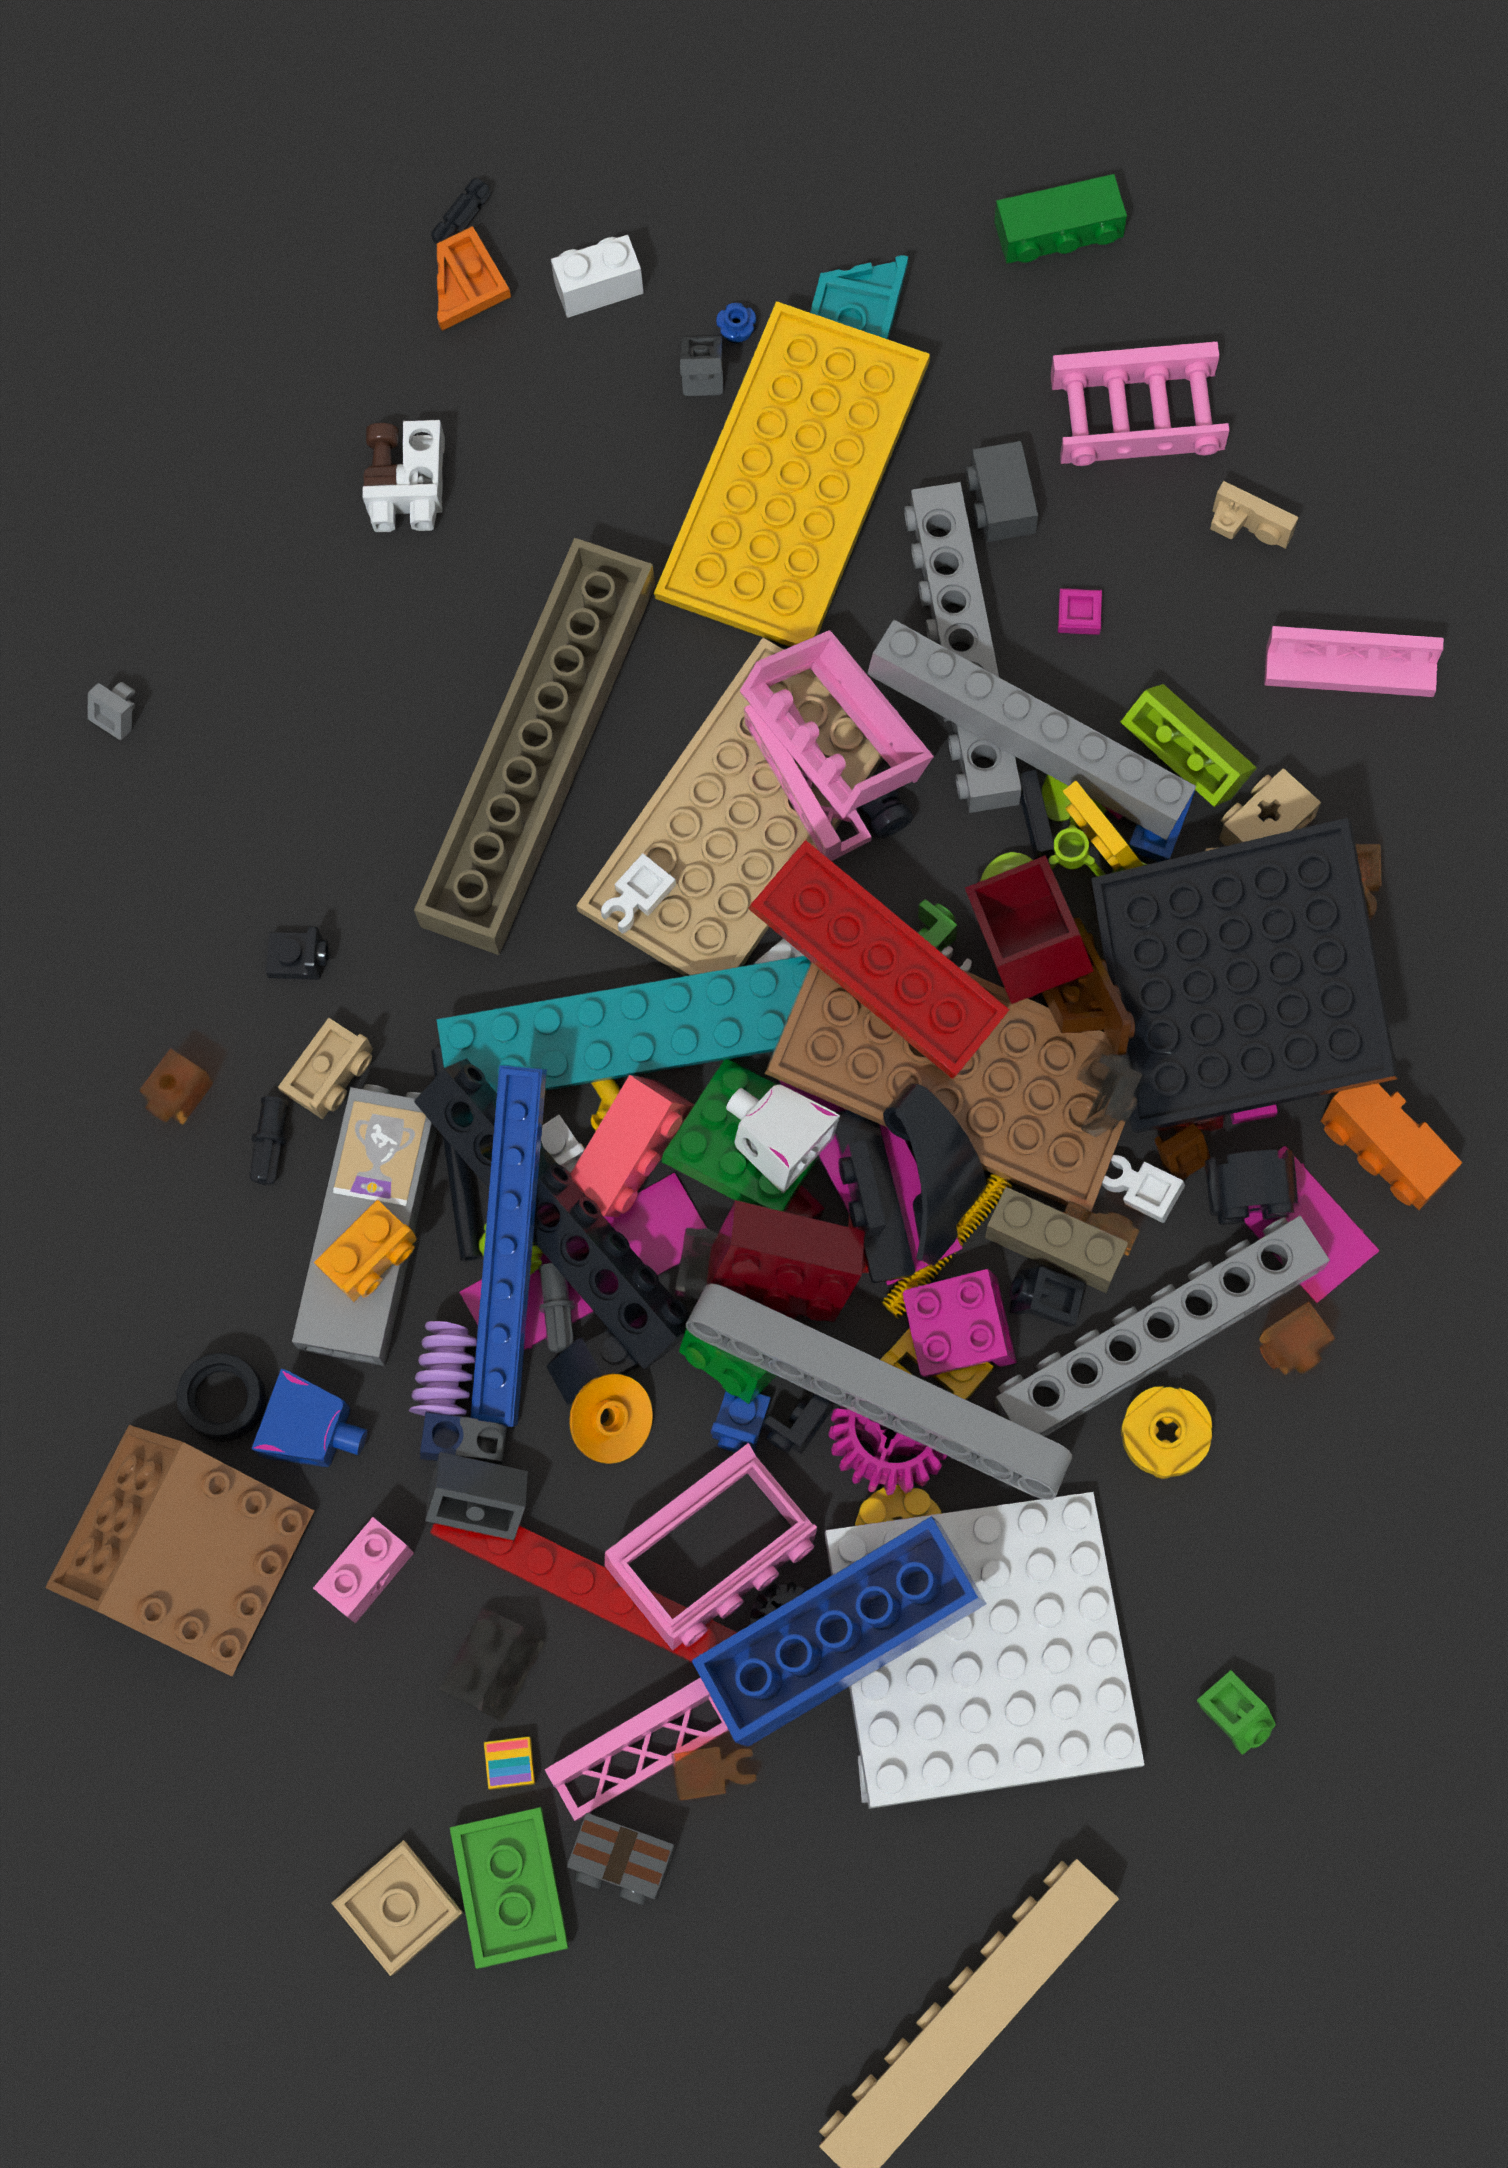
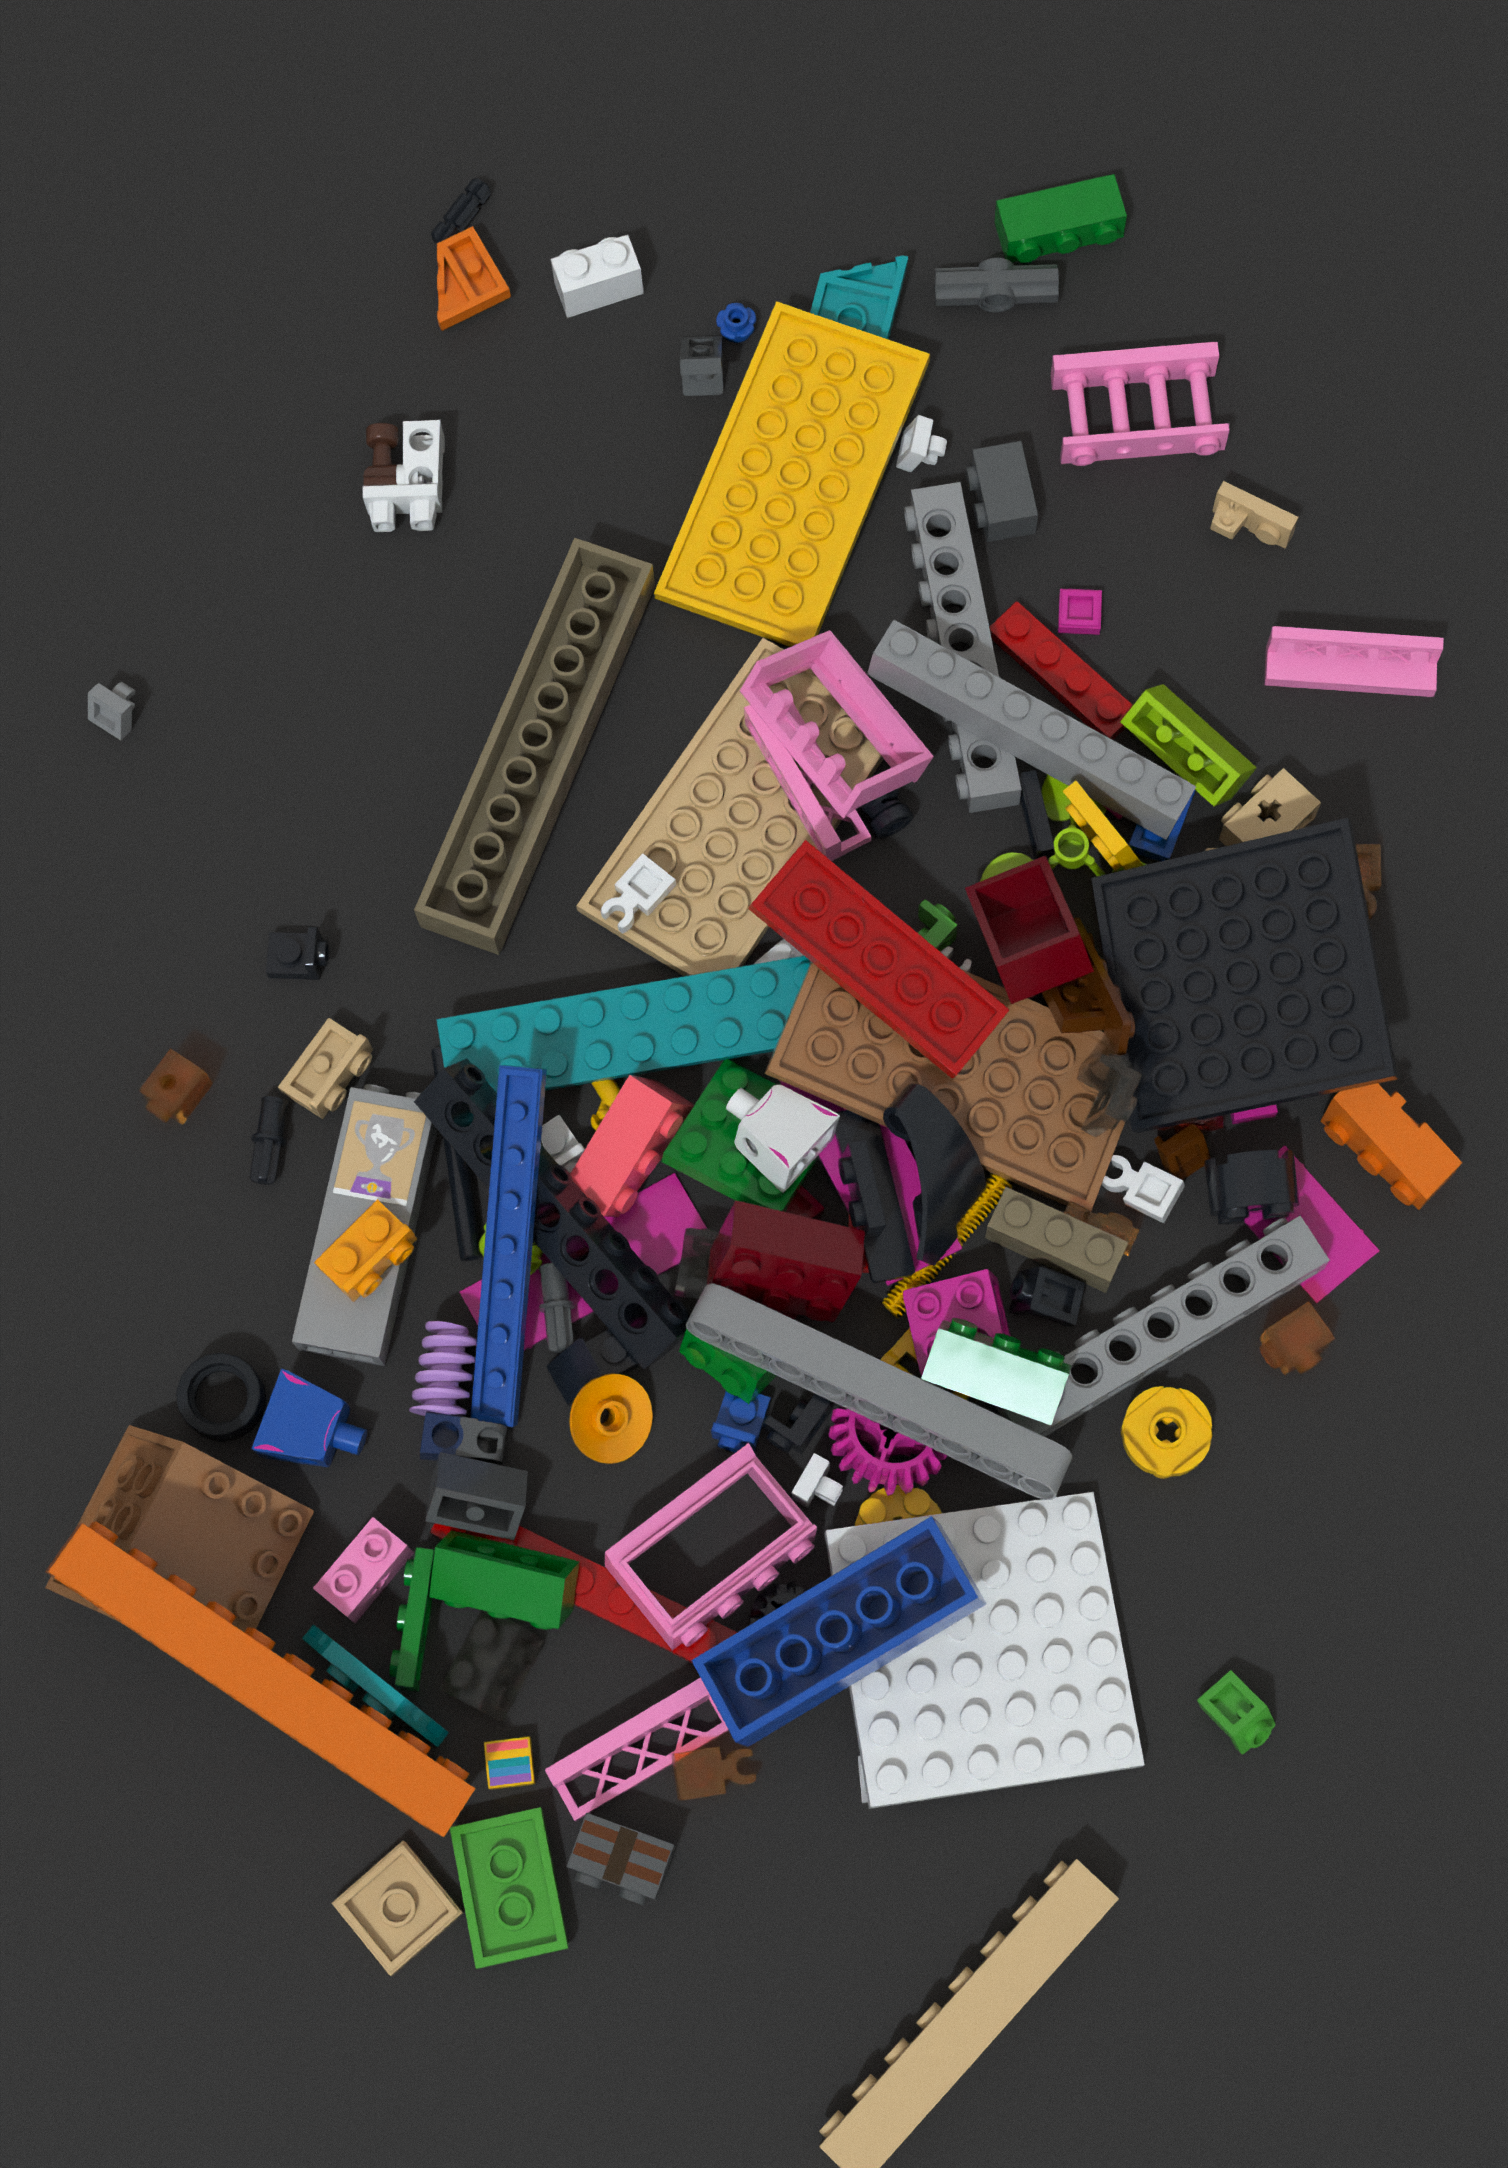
none -> orange brick [45,1521,475,1837]
none -> teal wing [302,1624,449,1747]
none -> green plate [390,1547,435,1692]
none -> green brick [429,1530,580,1629]
none -> white tile [792,1453,843,1508]
none -> white tile [896,415,947,472]
none -> brick [921,1318,1072,1425]
none -> dark grey piece [935,258,1059,313]
none -> red plate [989,601,1133,740]

